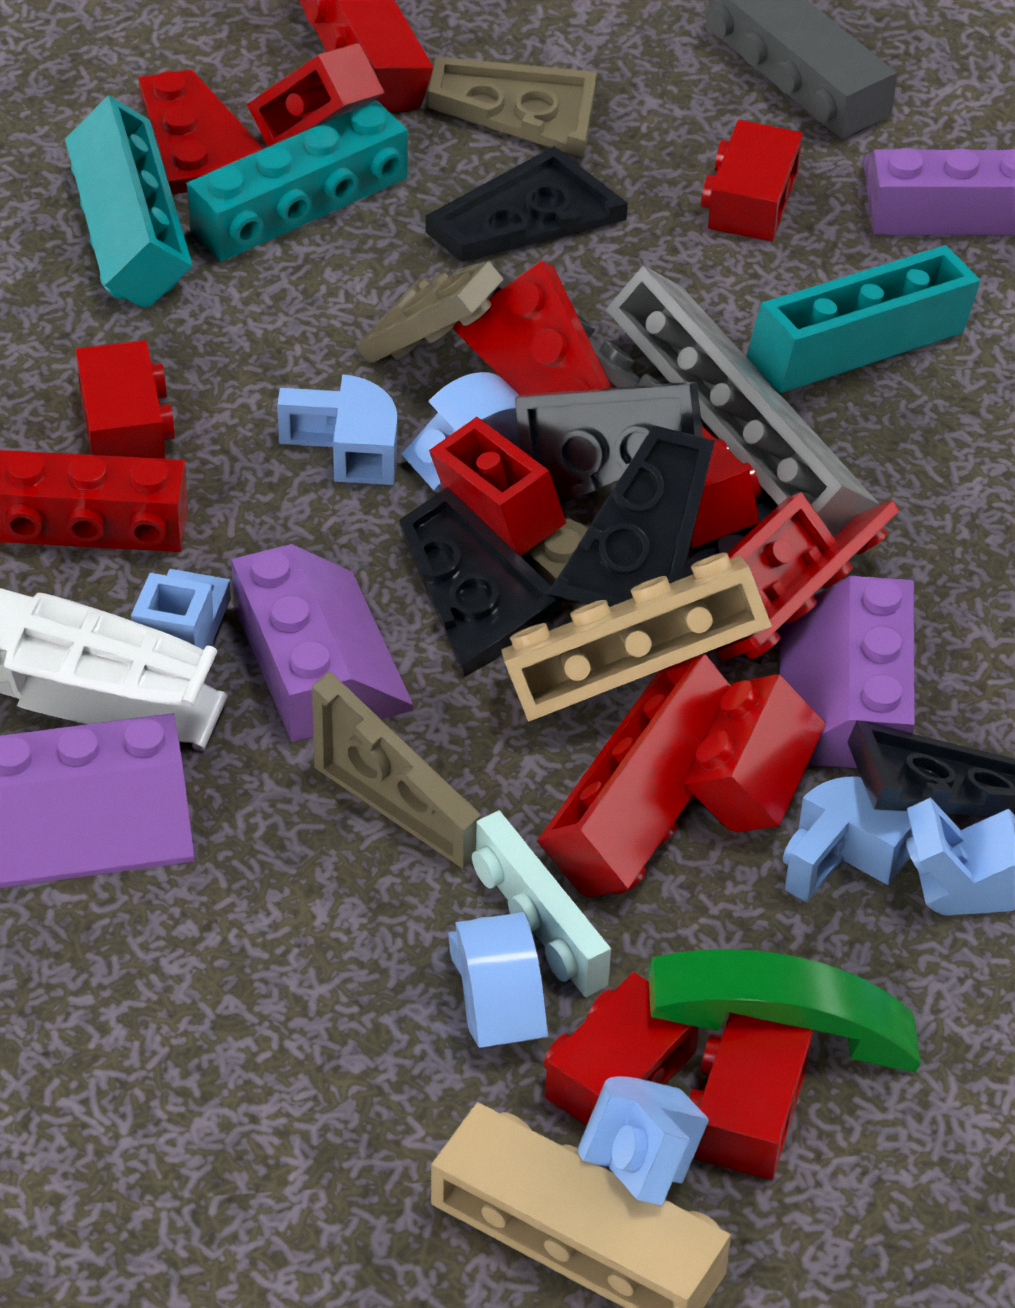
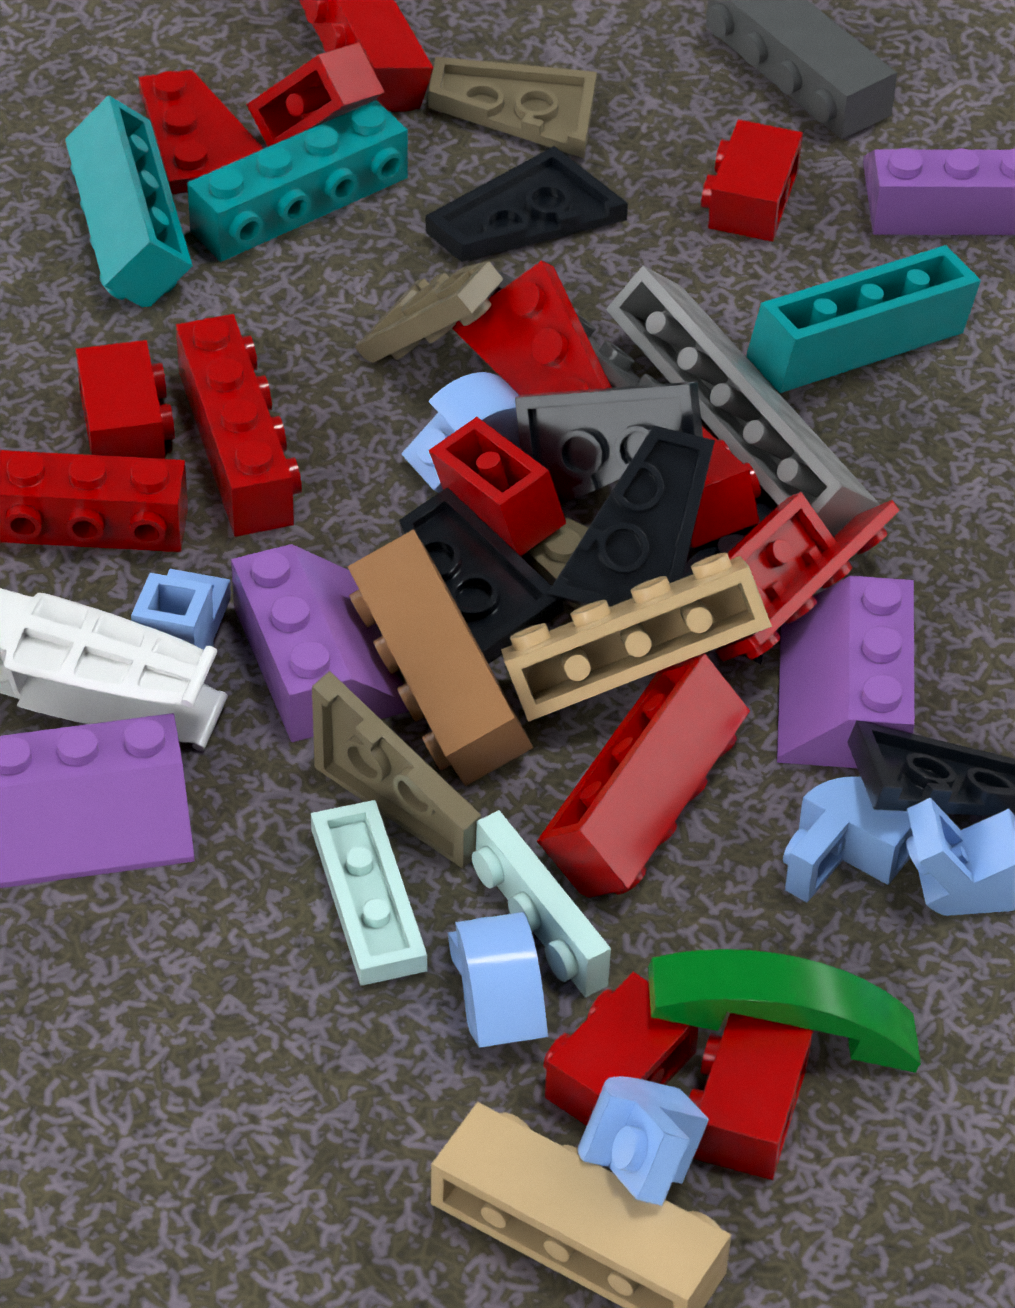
light blue brick [277,375,397,485] -> none
red brick [684,674,826,833] -> none
none -> red brick [176,314,302,537]
none -> light aqua plate [311,800,427,986]
none -> medium nougat brick [347,529,534,786]

